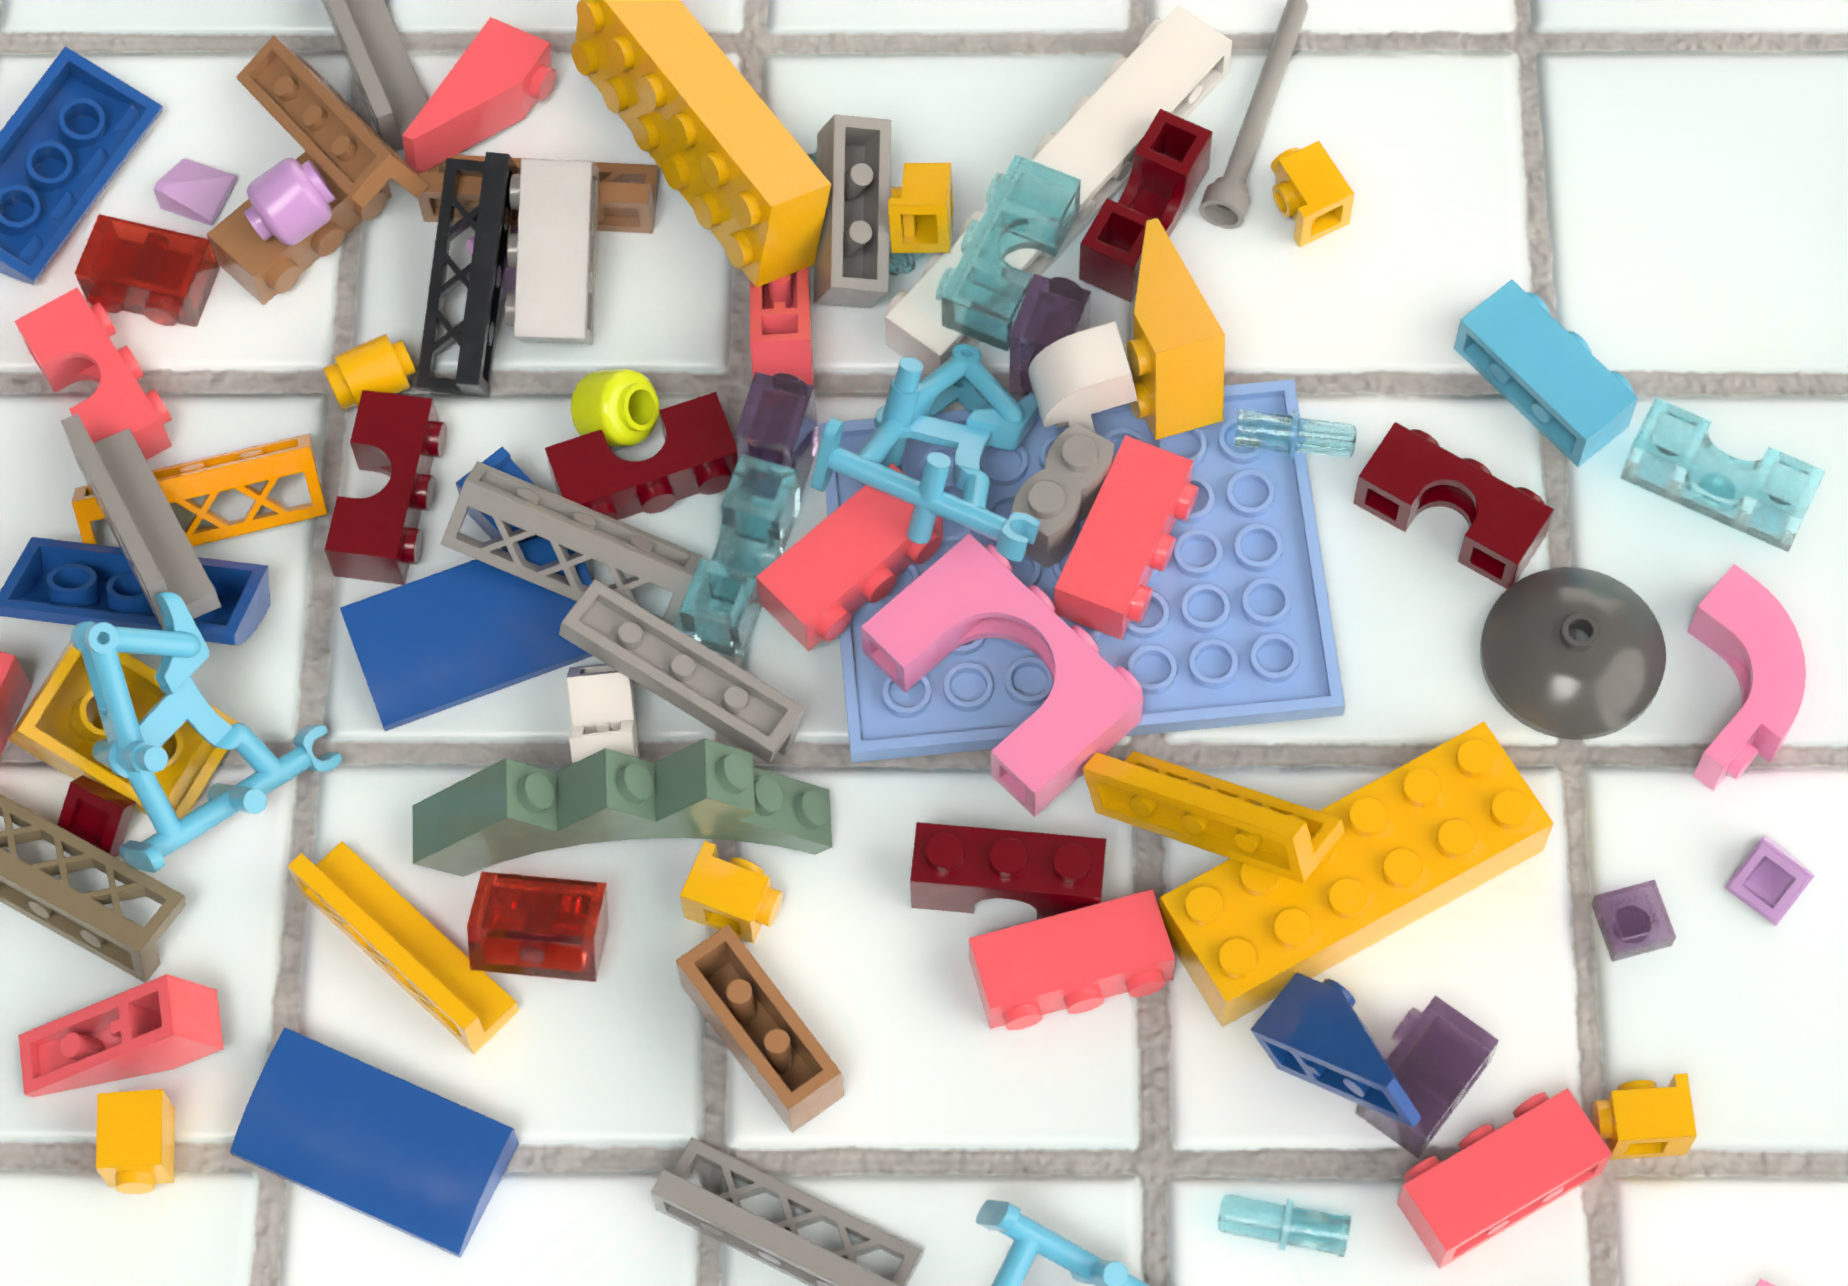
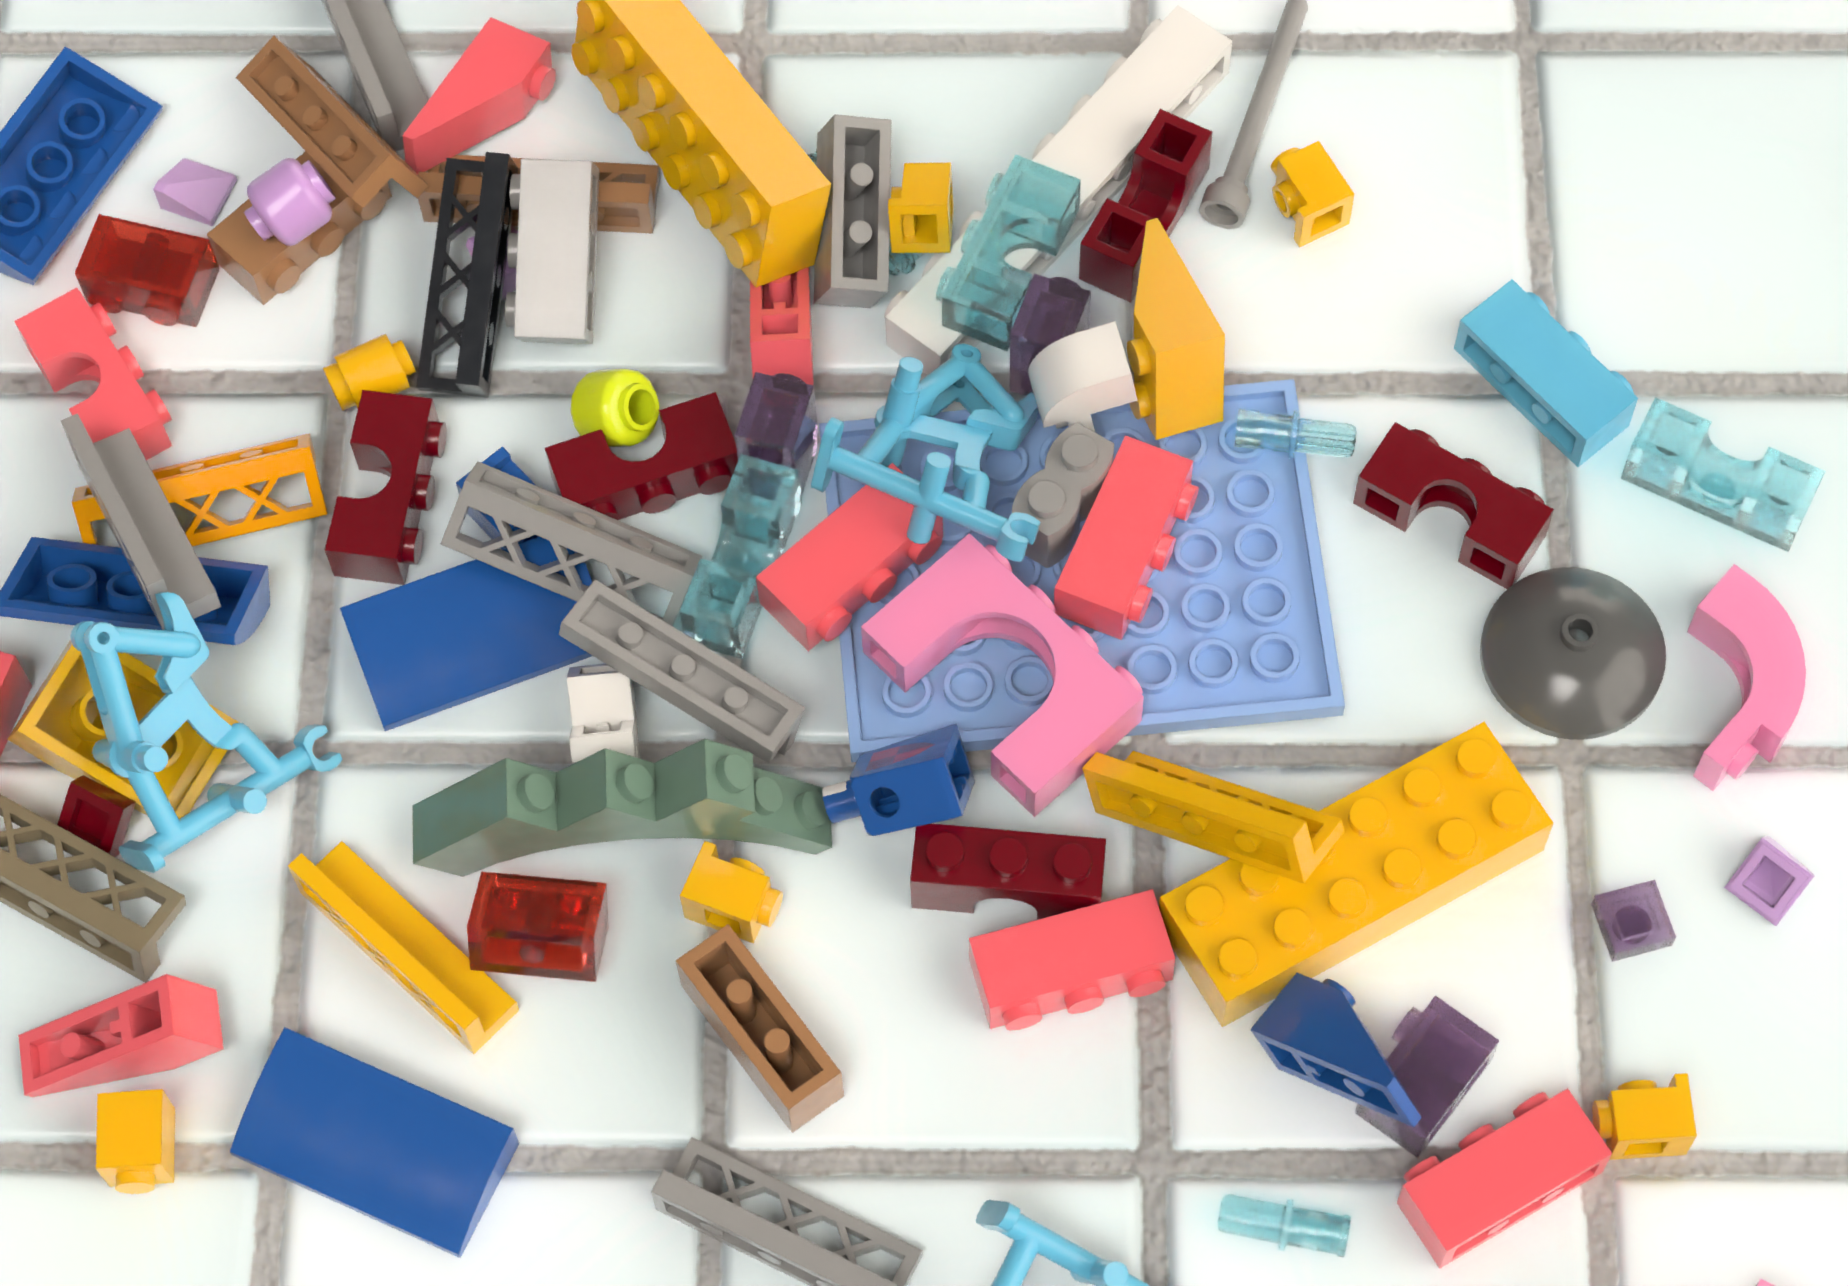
none -> blue torso [822,724,975,836]

